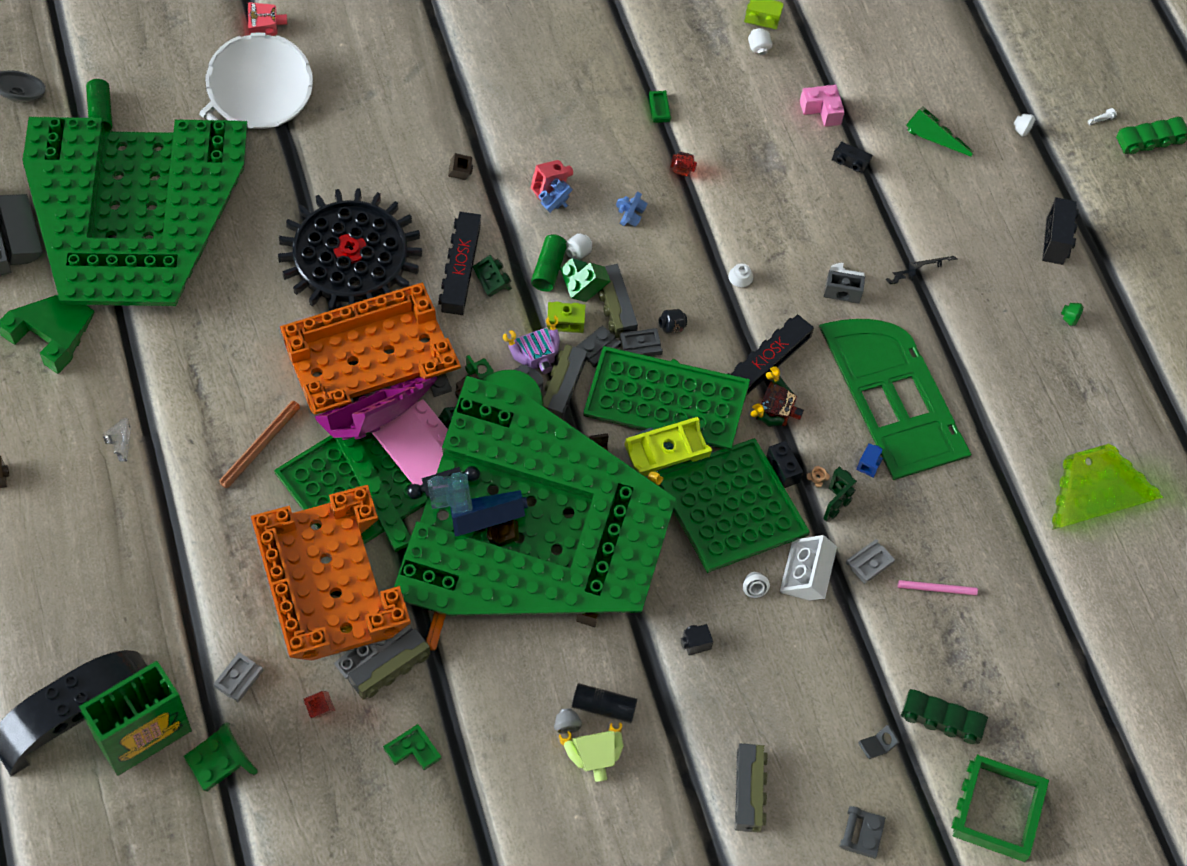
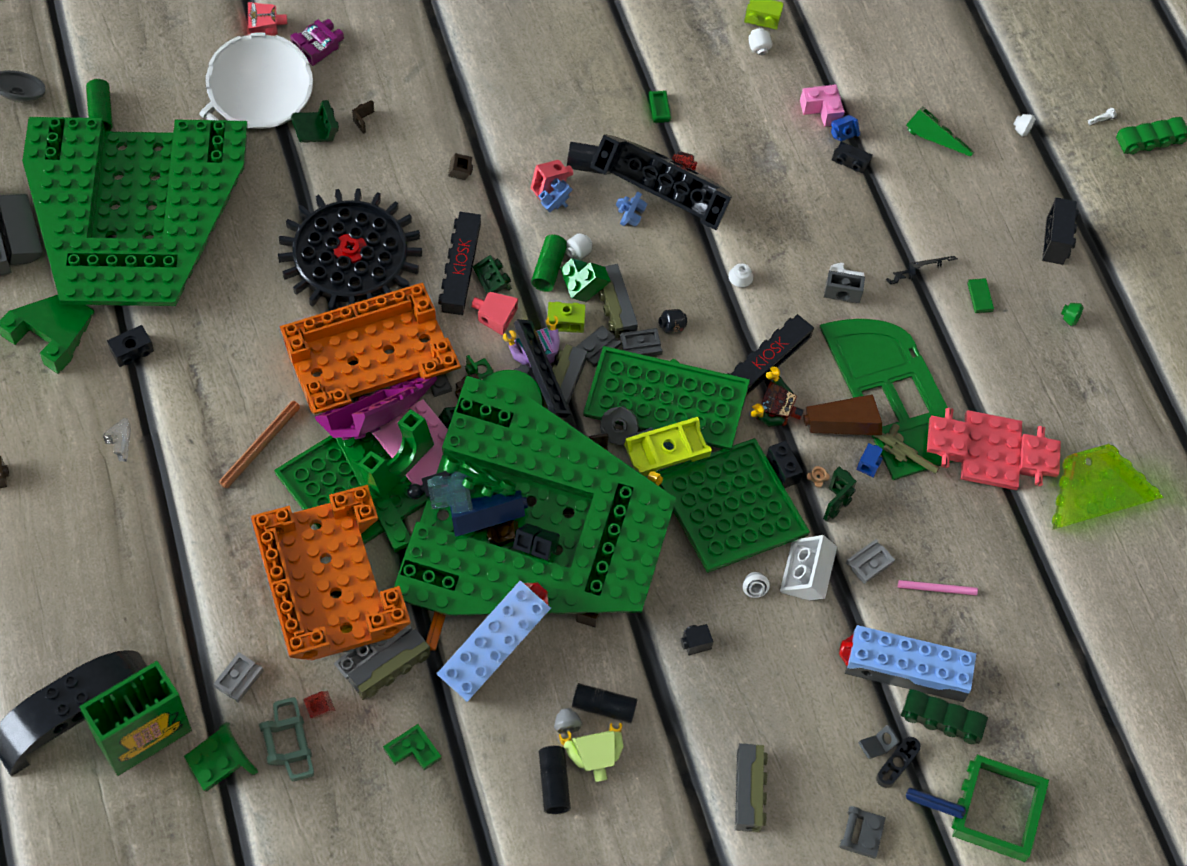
none -> black brick [107,325,154,367]
none -> sand green bar [259,697,314,781]
none -> magenta hips [290,19,344,66]
none -> dark green bracket [291,100,339,143]
none -> dark brown bracket [352,100,374,134]
none -> green arch [357,409,434,500]
none -> light blue piece [437,581,551,702]
none -> green plant [443,456,516,497]
none -> coral torso [471,292,518,335]
none -> black plate [513,319,571,418]
none -> black hips [513,523,560,560]
none -> black piece [538,745,571,814]
none -> black brick [567,141,602,174]
none -> black slope [590,134,732,230]
none -> dark grey plate [600,406,639,445]
none -> reddish brown slope [803,394,882,435]
none -> blue brick [831,115,860,142]
none -> light blue piece [839,625,977,702]
none -> olive piece [873,424,939,474]
none -> black beam [876,737,921,788]
none -> dark blue axle [906,788,966,819]
none -> coral piece [927,408,1061,490]
none -> green tile [967,278,994,313]

